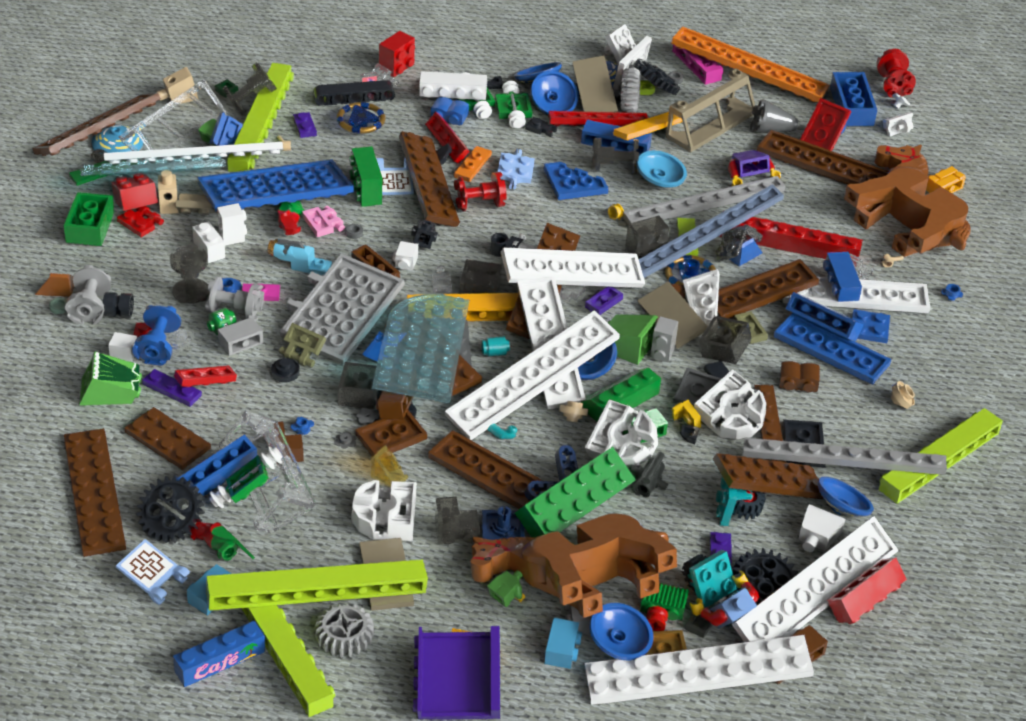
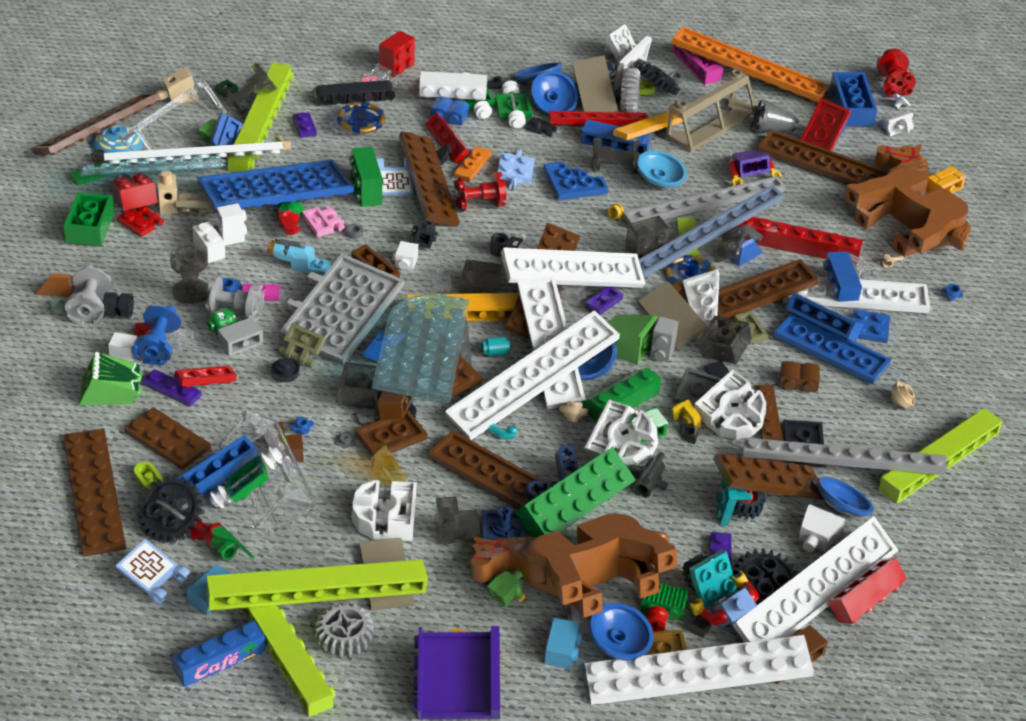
none -> lime plate [134,462,164,491]

